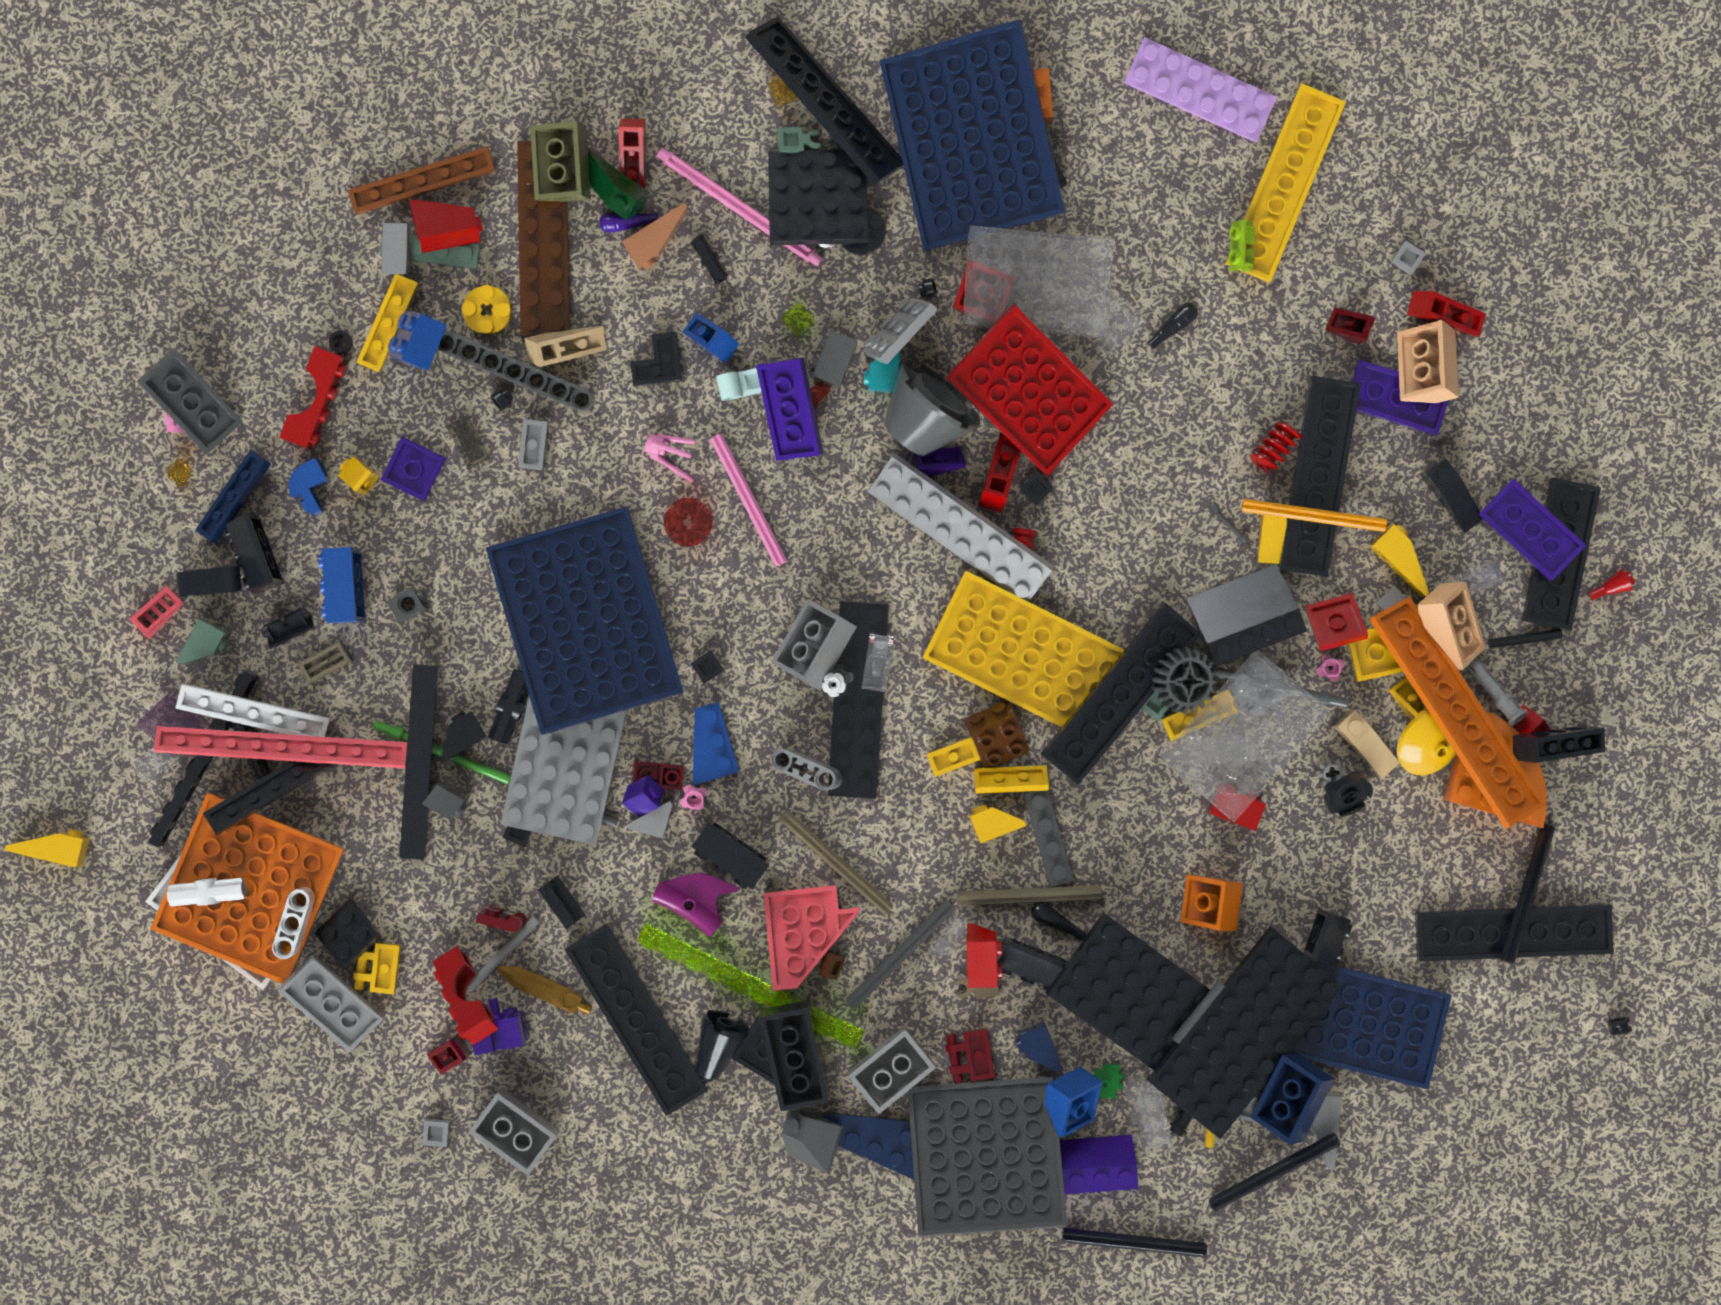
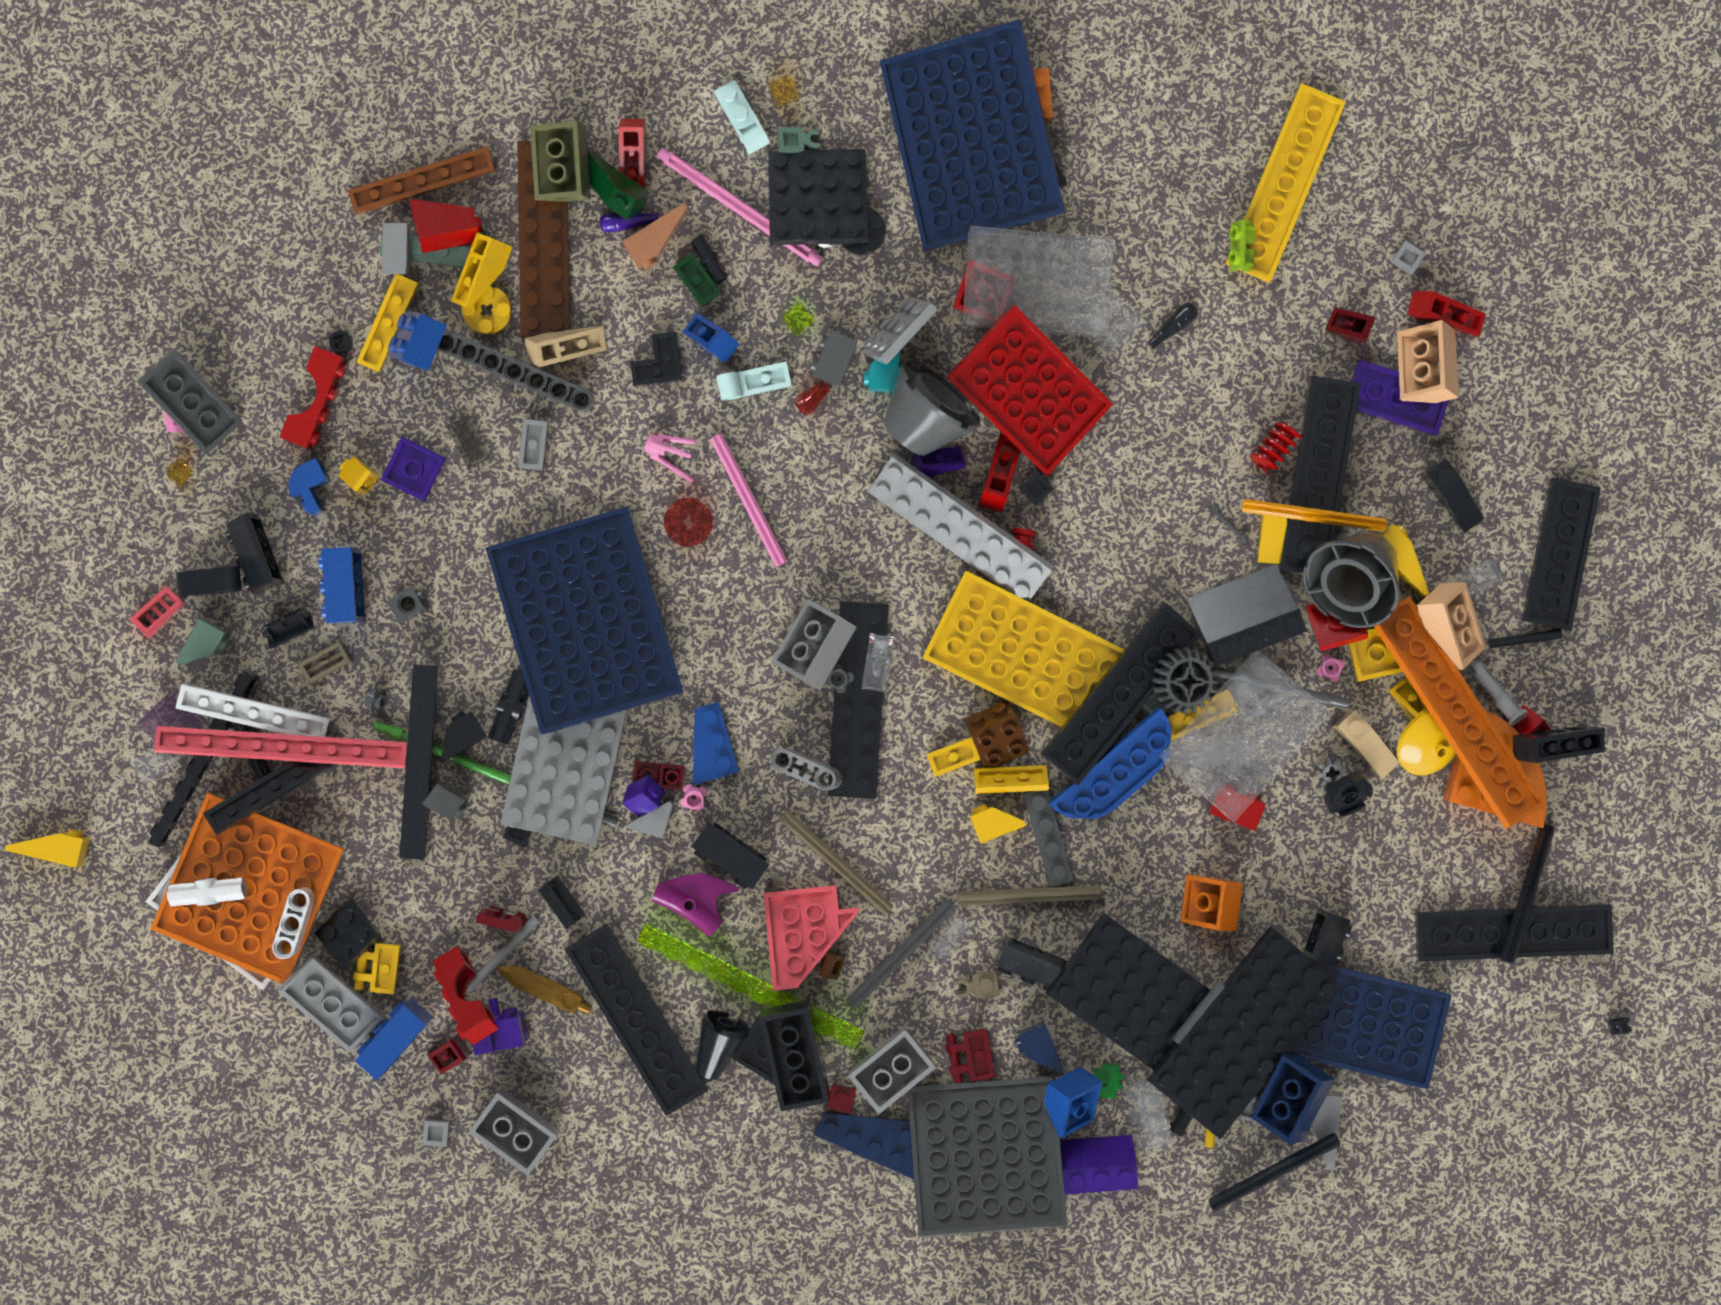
dark blue plate [195,449,271,544] -> none
black plate [490,388,512,411] -> none
black plate [690,650,725,684] -> none
black plate [745,17,904,185] -> none
dark purple plate [756,357,823,461] -> none
dark grey slope [782,1109,843,1173] -> none
white plate [822,673,846,697] -> none
black plate [918,277,937,301] -> none
red slope [966,923,1003,988] -> none
black piece [1031,902,1086,940] -> none
black axle [1062,1228,1207,1257] -> none
lavender plate [1124,37,1277,143] -> none
dark purple plate [1478,478,1587,582] -> none
red cone [1588,569,1635,601] -> none
none -> blue brick [355,998,434,1080]
none -> dark grey plate [365,688,387,713]
none -> yellow slope [451,233,513,309]
none -> dark green plate [673,253,722,308]
none -> light aqua plate [713,80,770,155]
none -> dark red plate [827,1083,856,1114]
none -> blue plate [1048,707,1172,819]
none -> dark grey cone [1303,532,1400,628]

